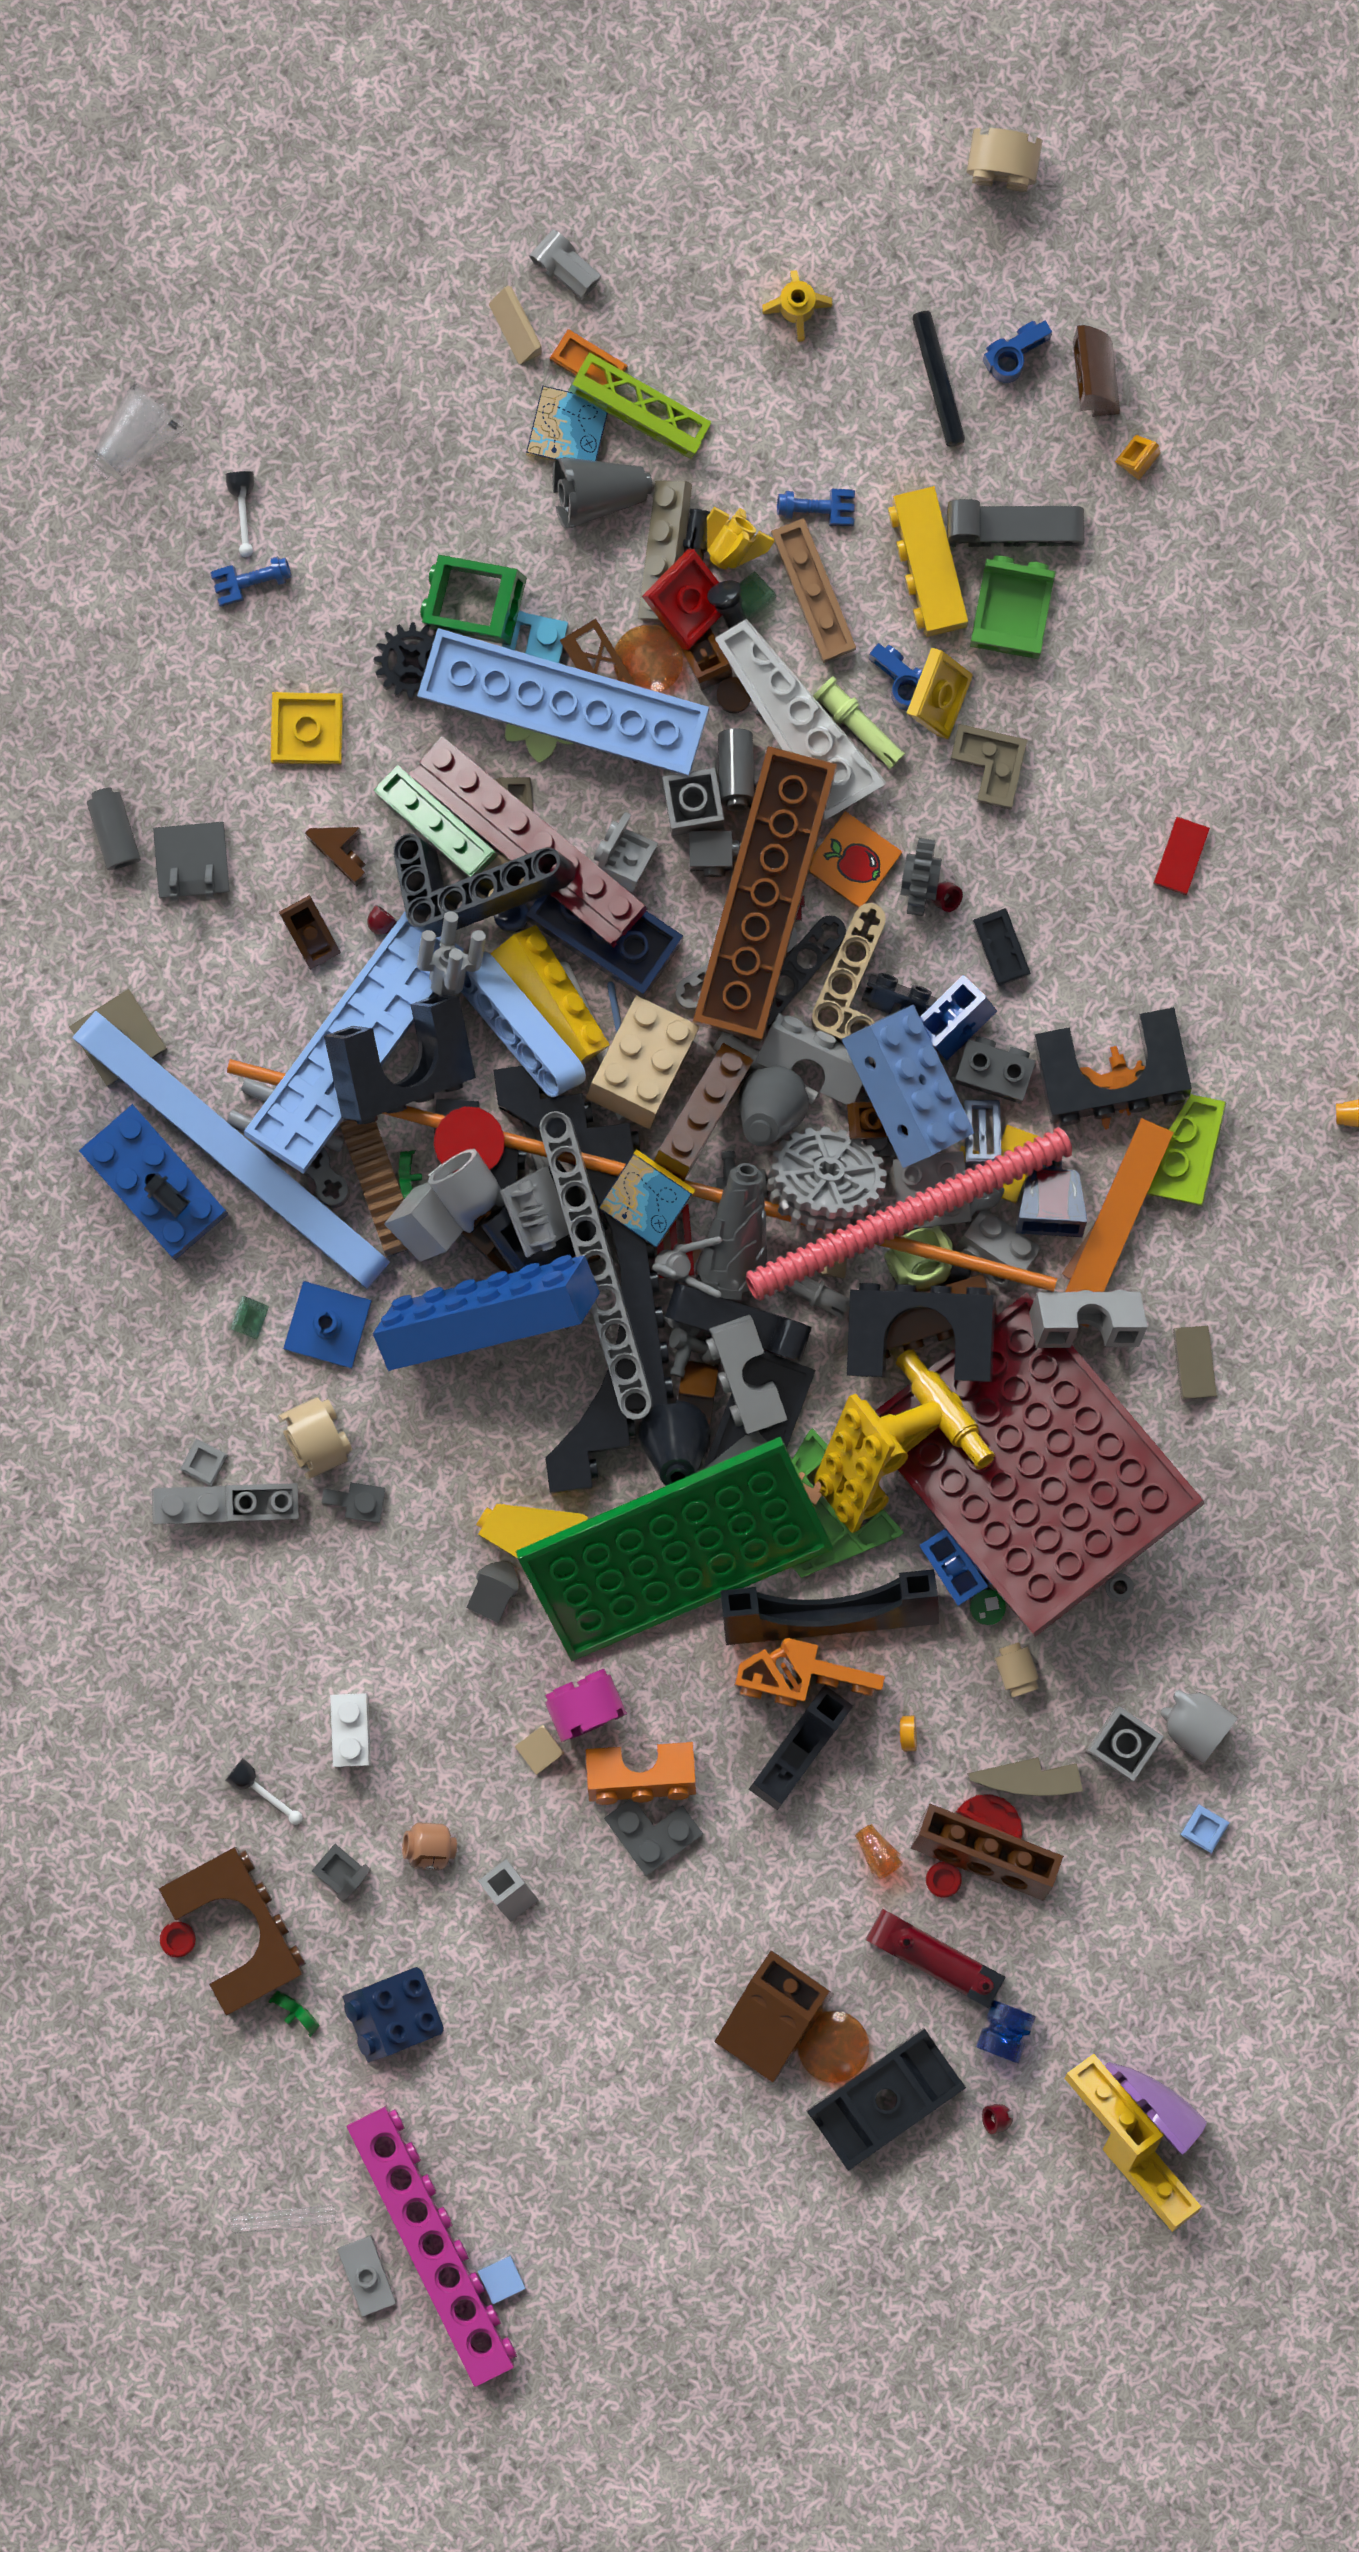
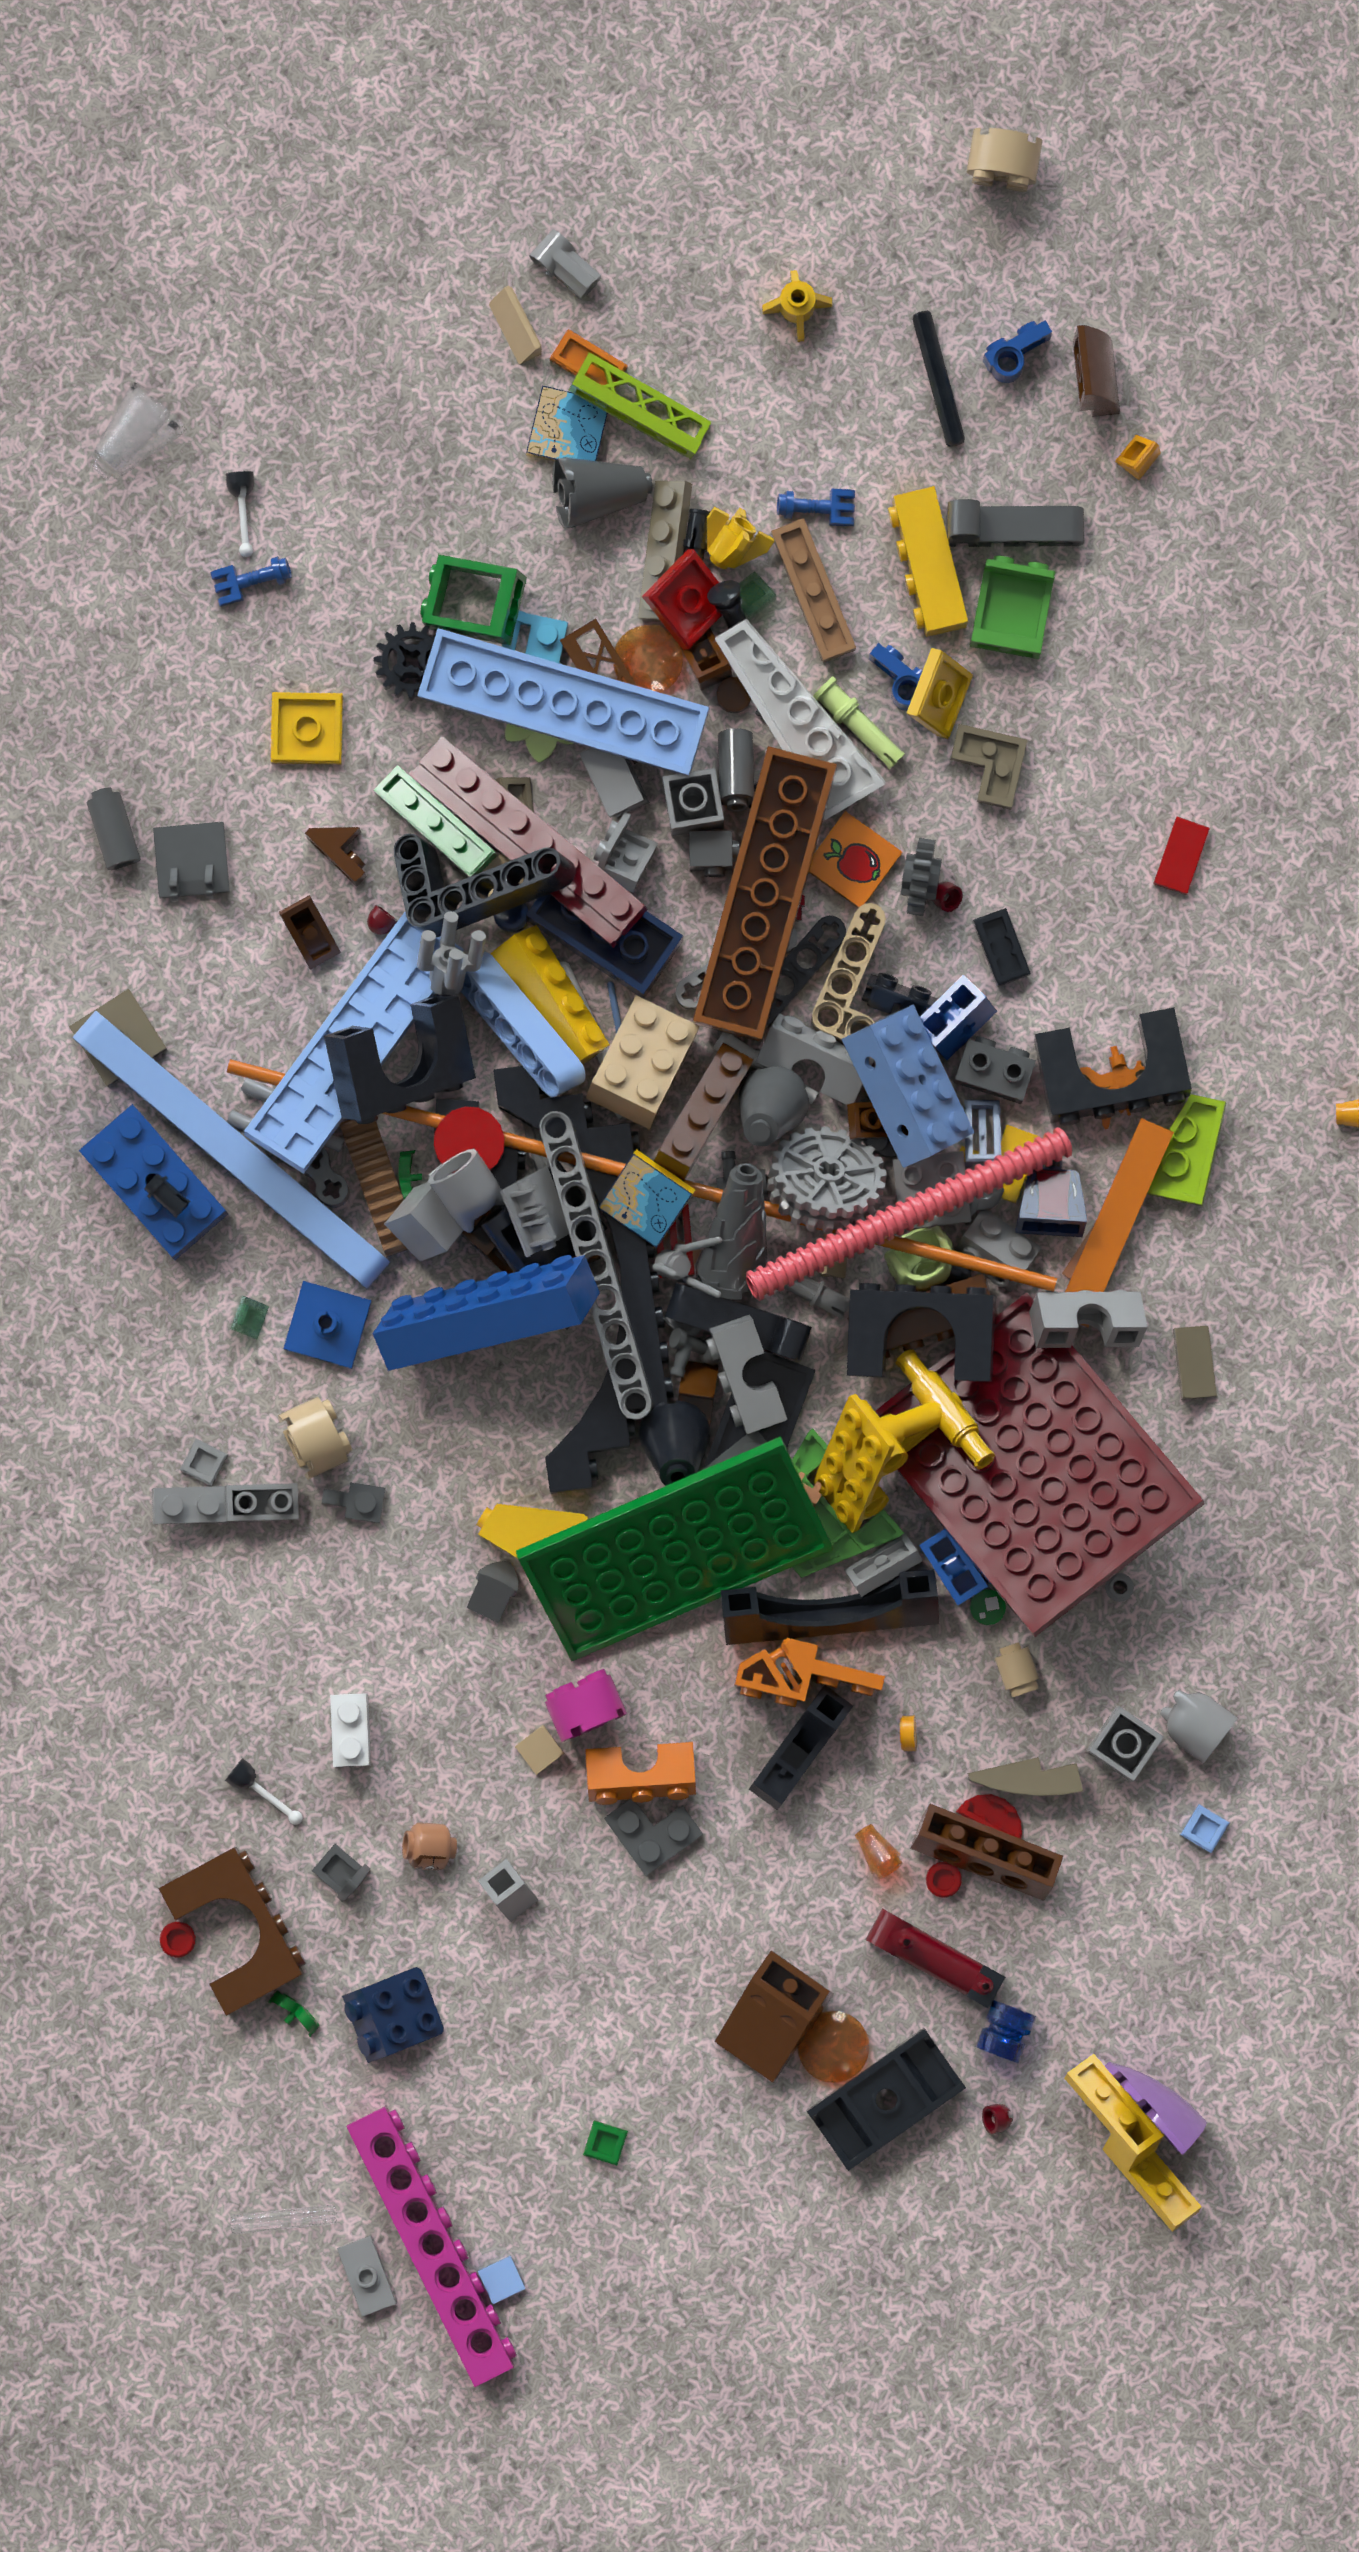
none -> light grey hinge [579,748,650,818]
none -> green tile [583,2120,628,2166]
none -> light grey plate [844,1533,923,1597]

